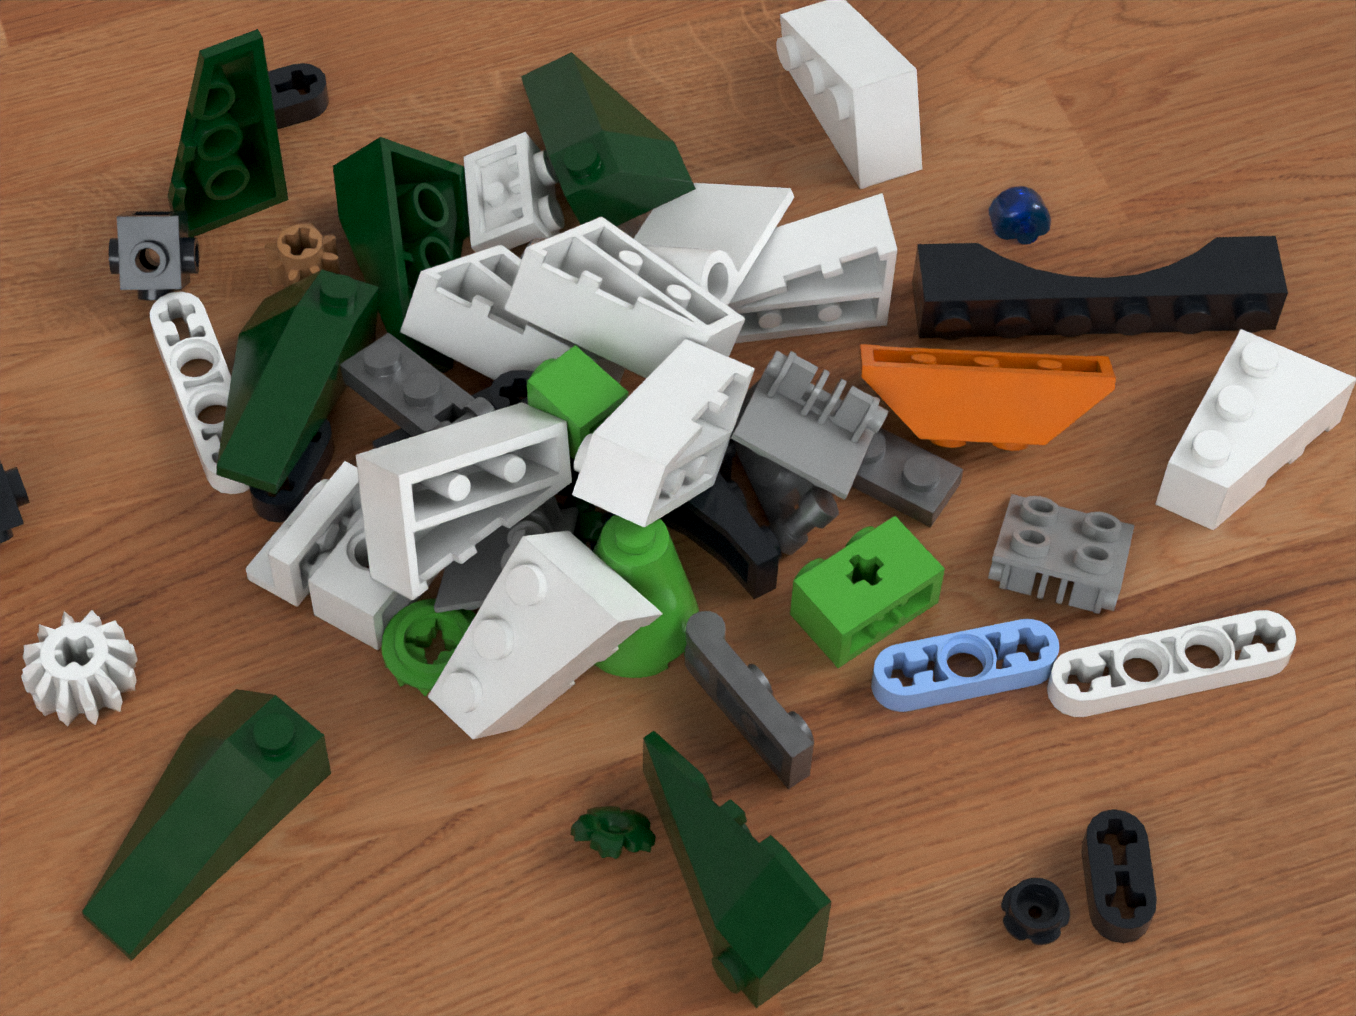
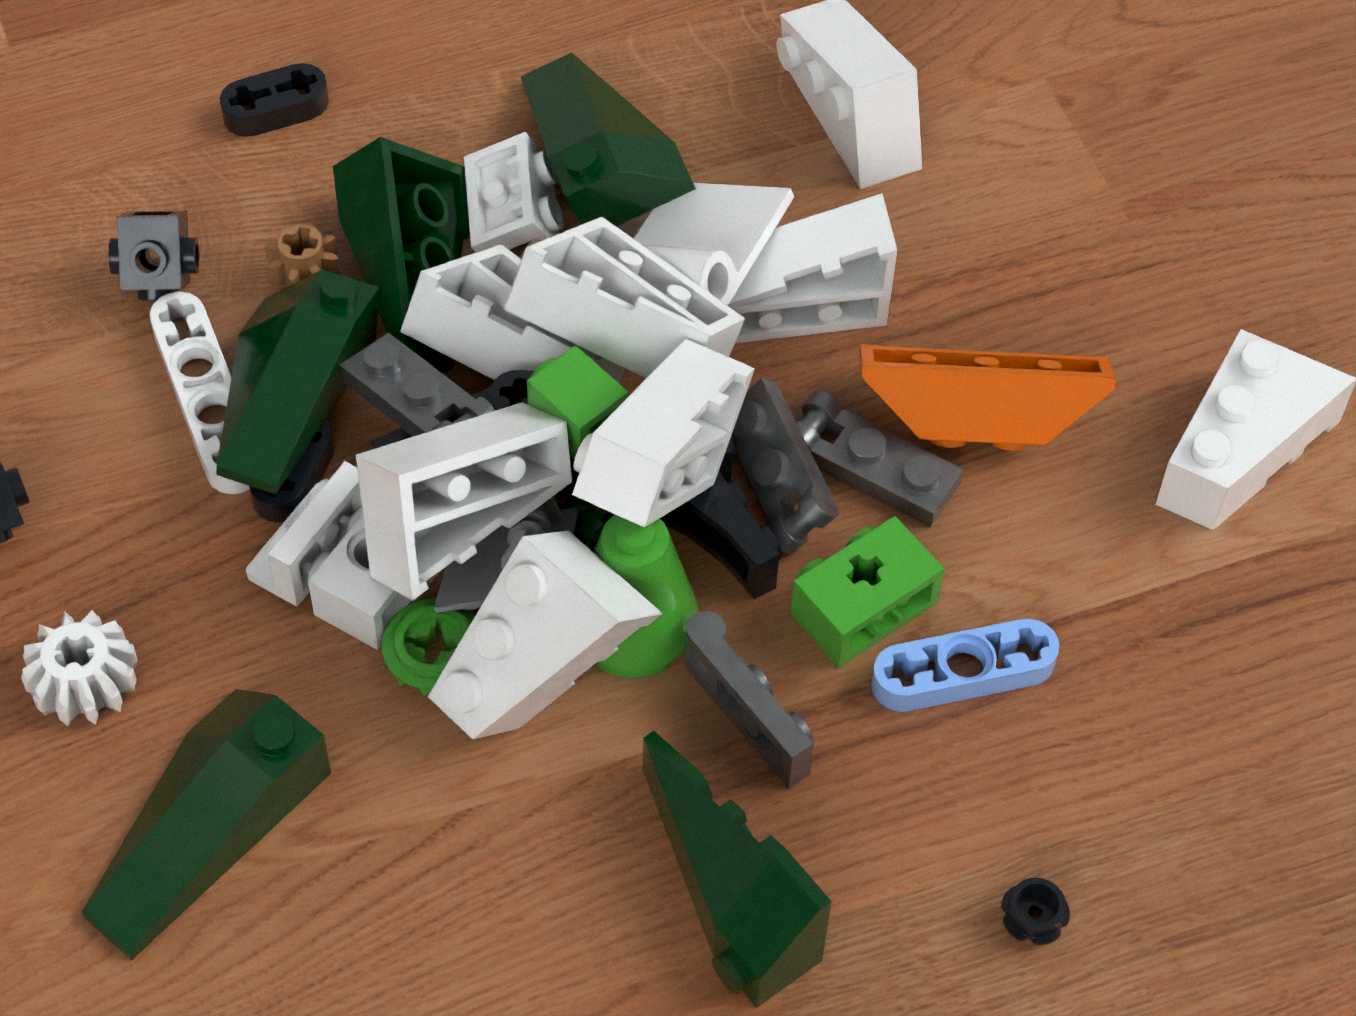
dark green wedge [168,29,289,237] -> none
dark green plant [570,806,656,859] -> none
light grey hinge [731,350,889,500] -> none
black arch [912,236,1288,340] -> none
light grey hinge [988,494,1135,614] -> none
clear blue piece [989,186,1051,245] -> none
white beam [1047,610,1296,717] -> none
black beam [1081,809,1157,943] -> none

